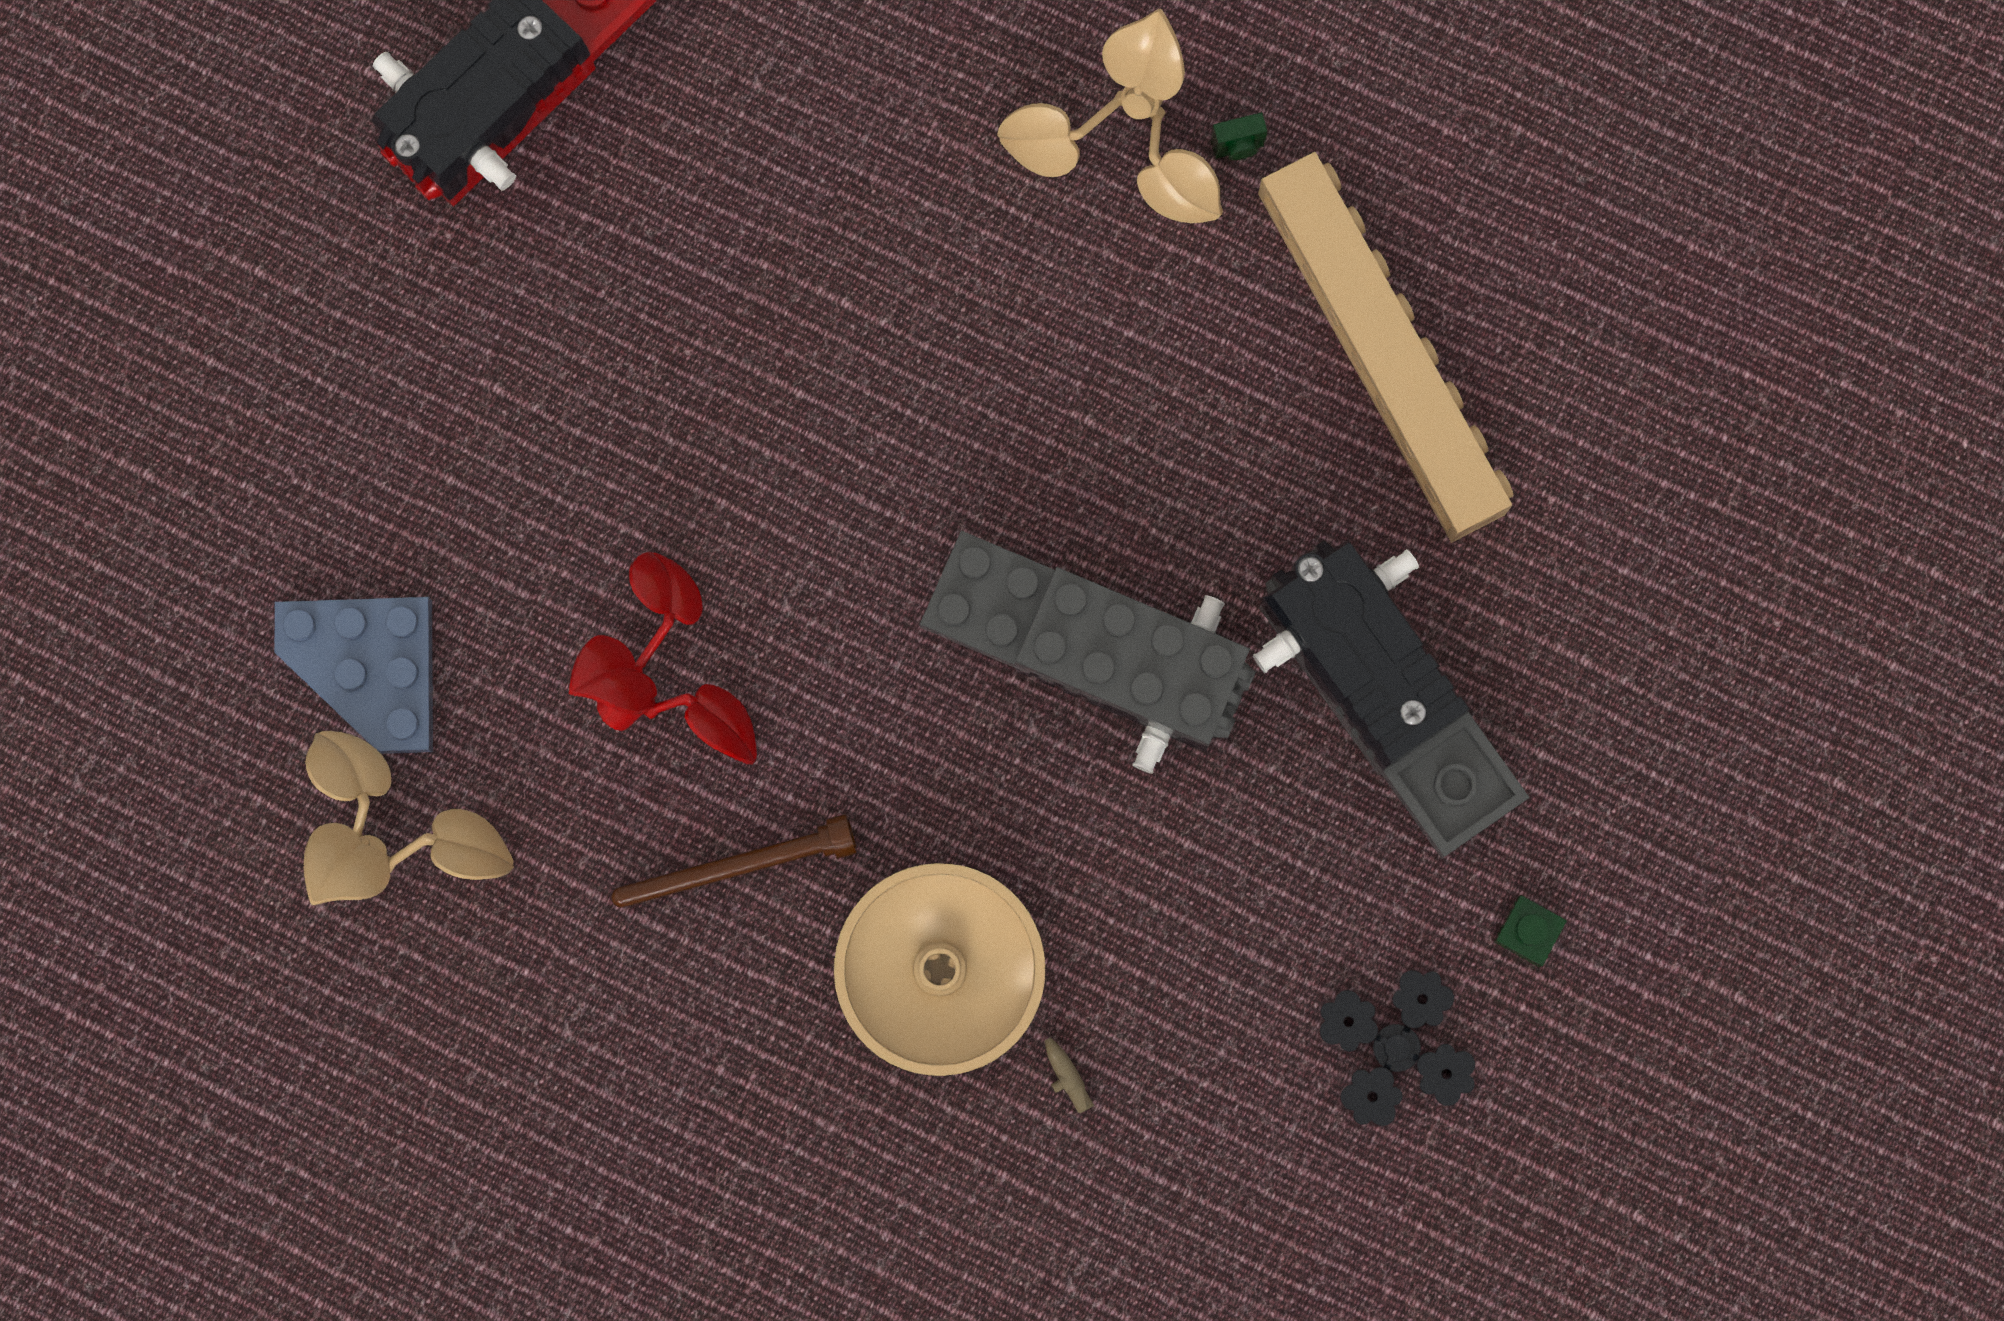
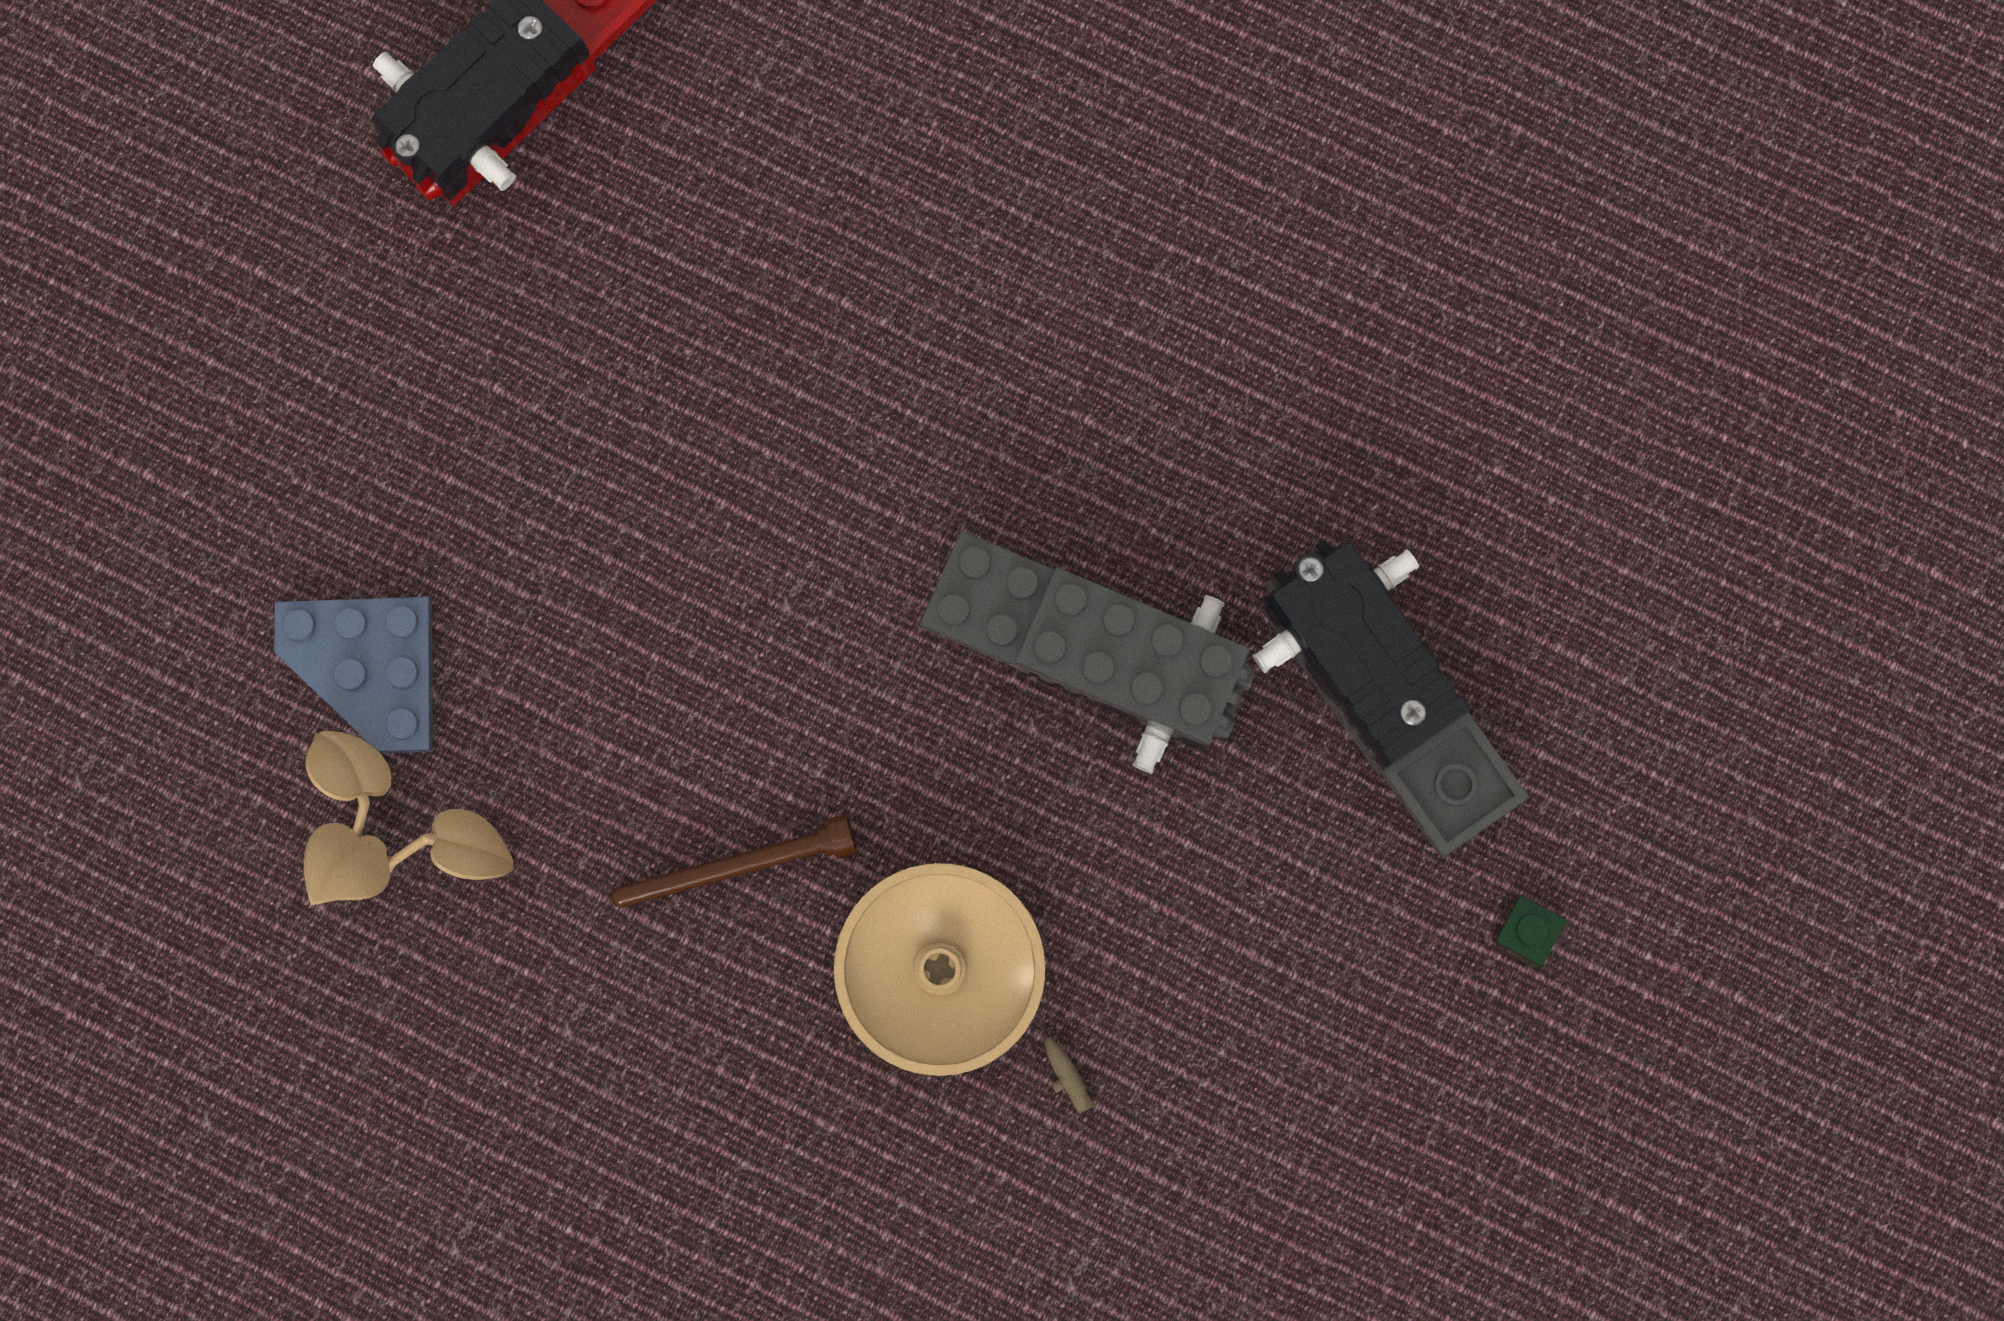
red plant [569,551,757,765] -> none
tan plant [997,9,1223,223] -> none
dark green plate [1210,112,1267,160] -> none
tan brick [1258,152,1513,543] -> none
black plant [1320,970,1475,1126] -> none

